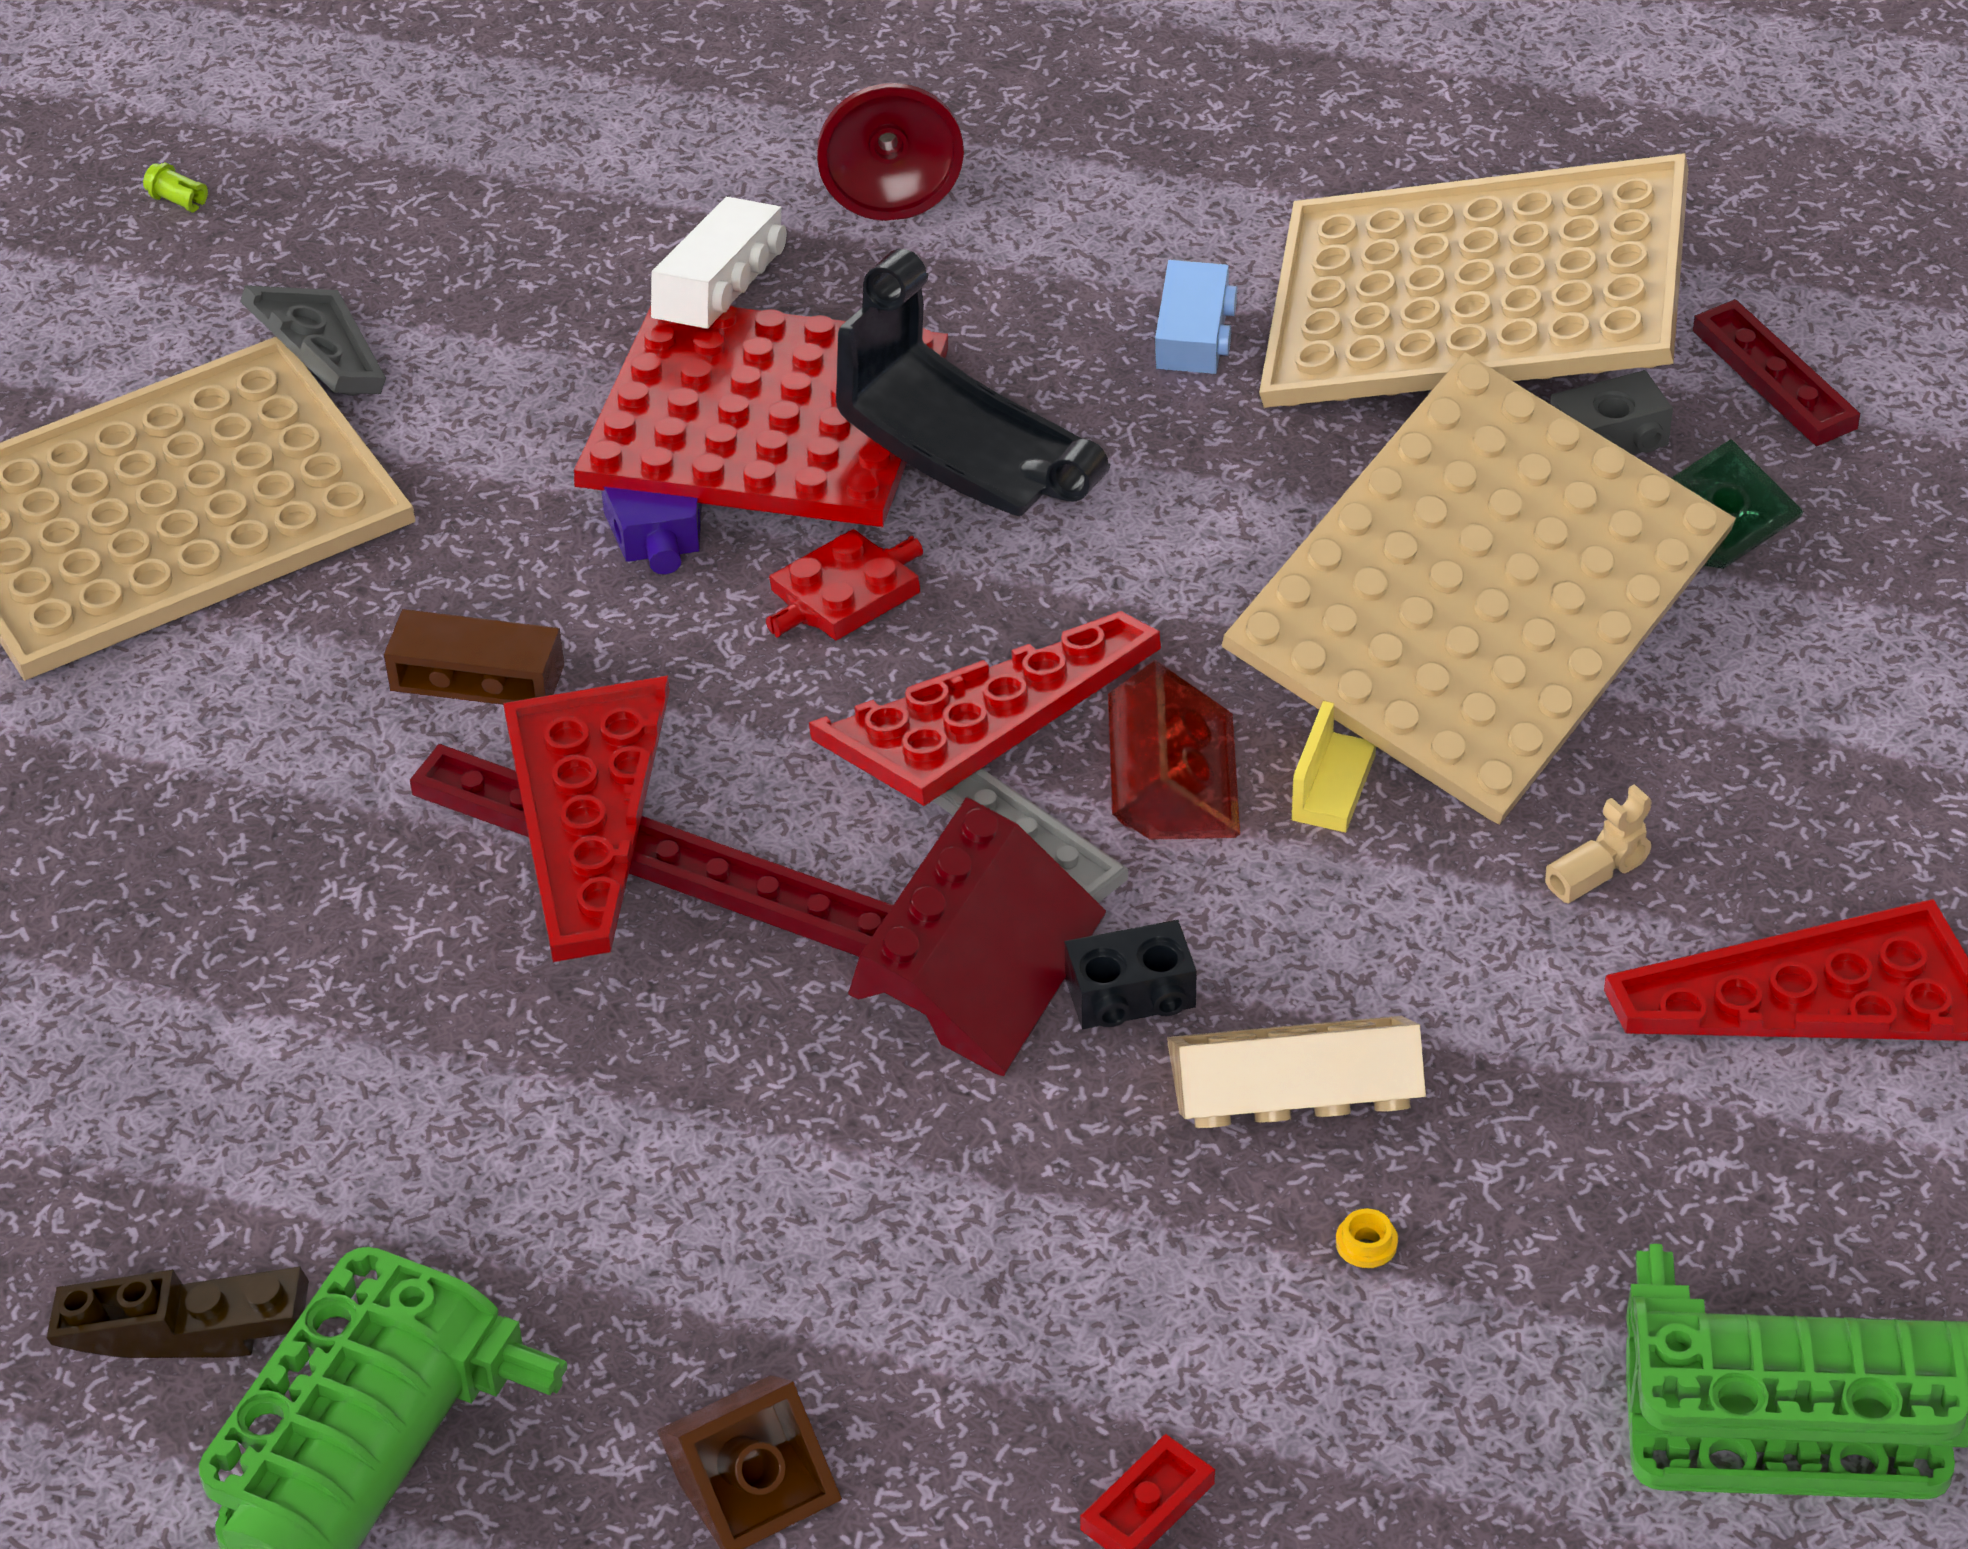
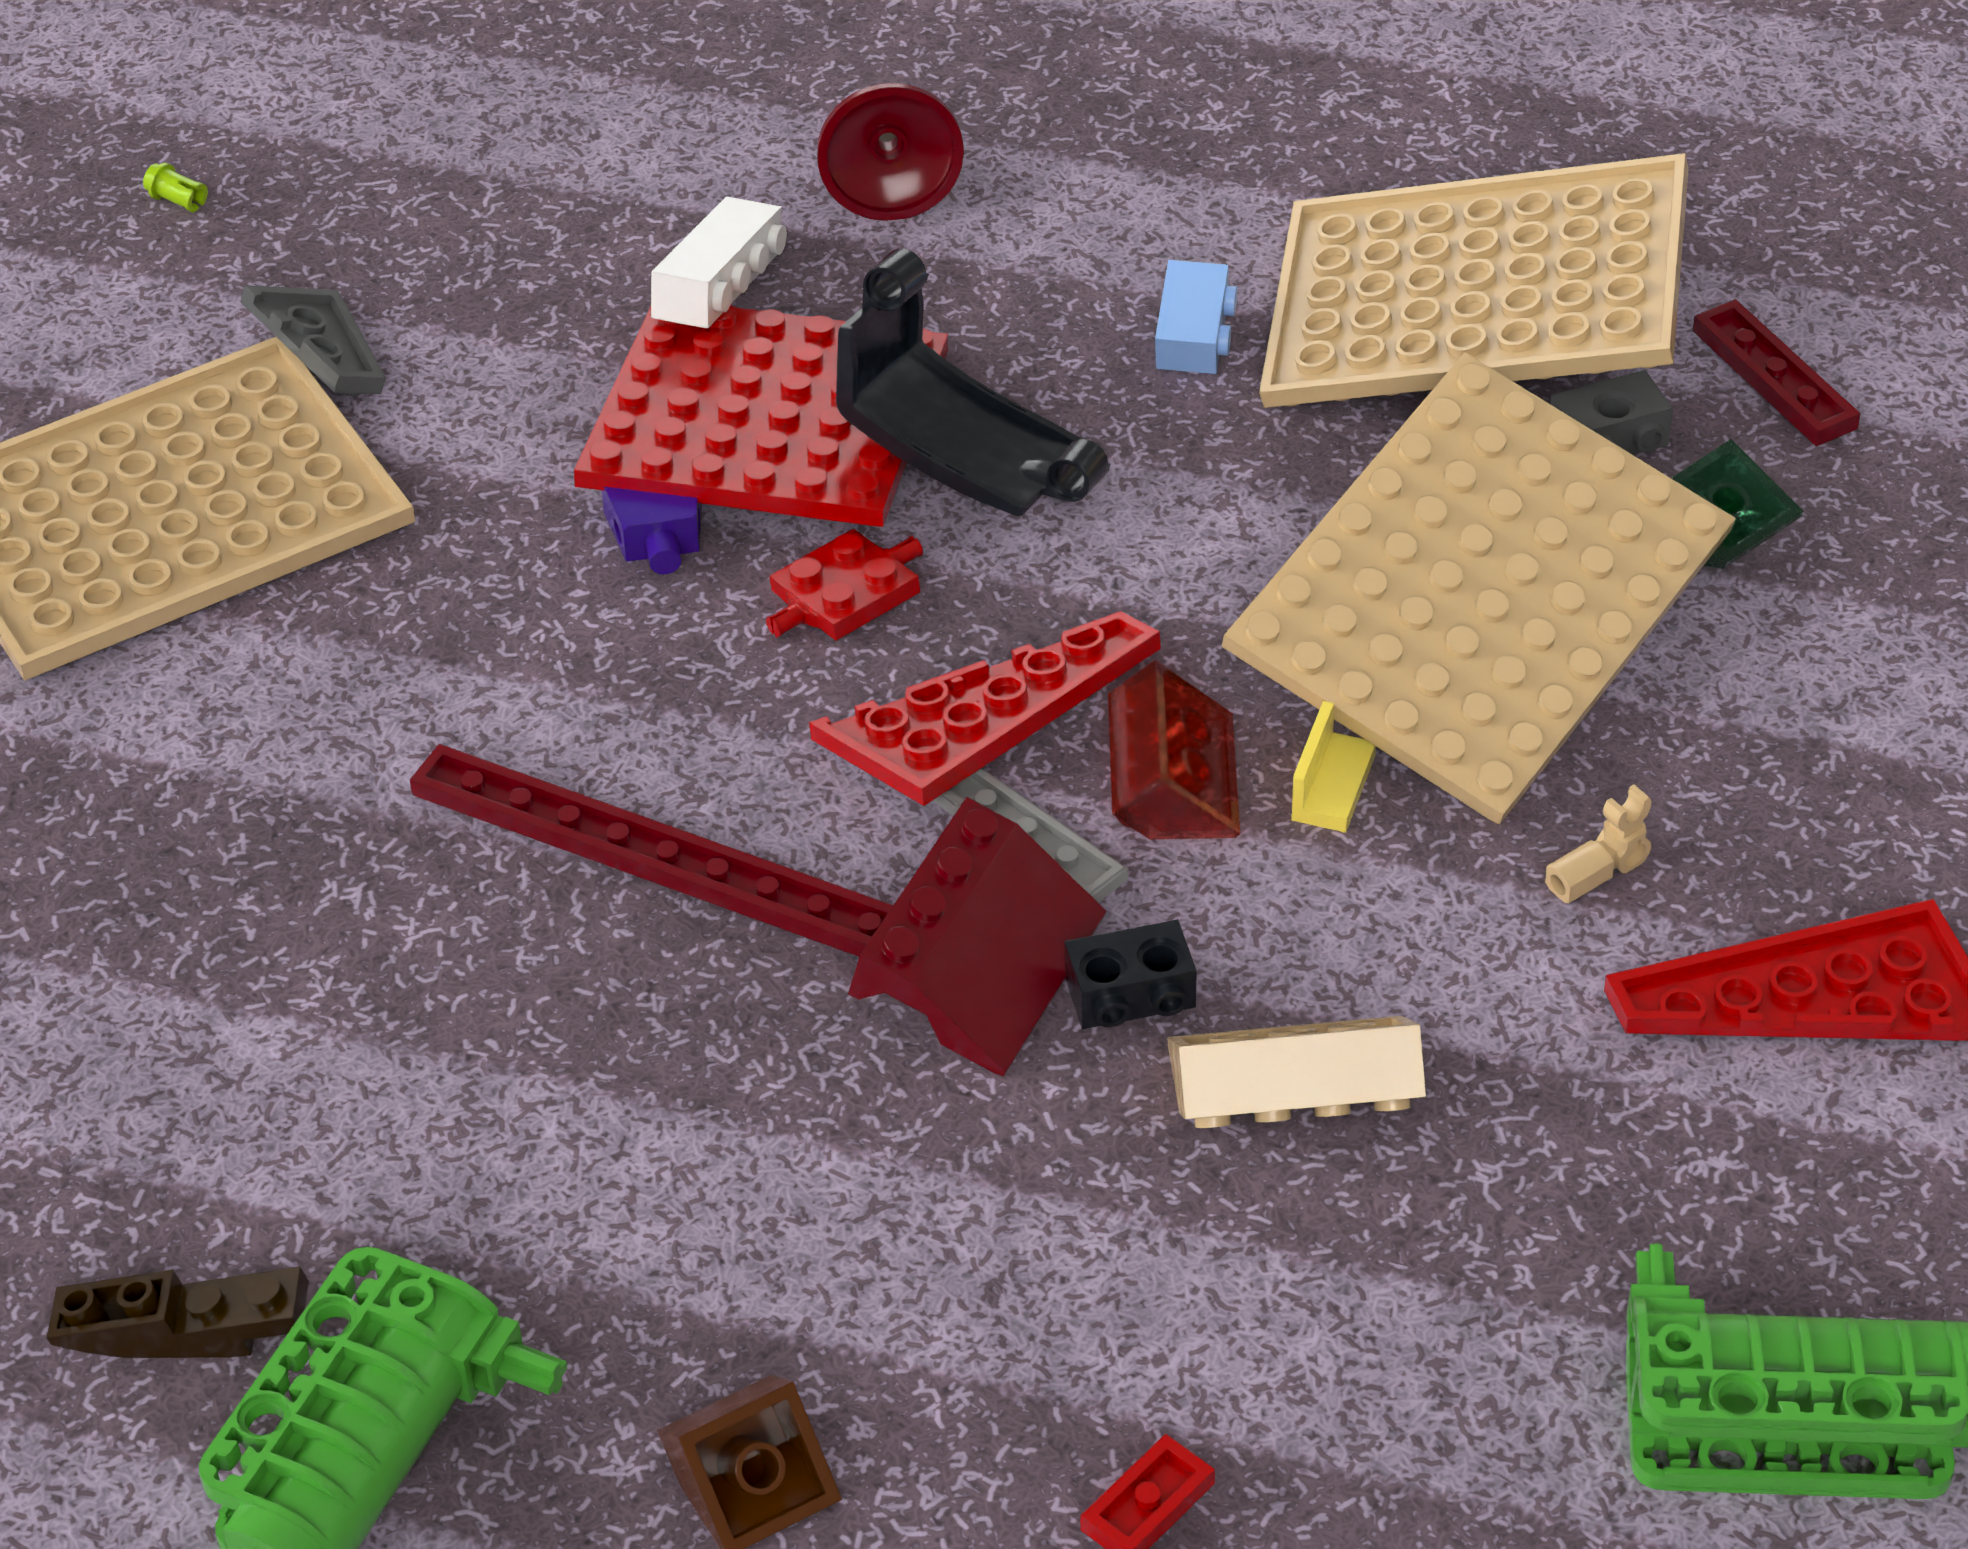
reddish brown brick [384,609,565,705] -> none
red wing [503,675,670,962] -> none
yellow plate [1336,1208,1398,1268] -> none

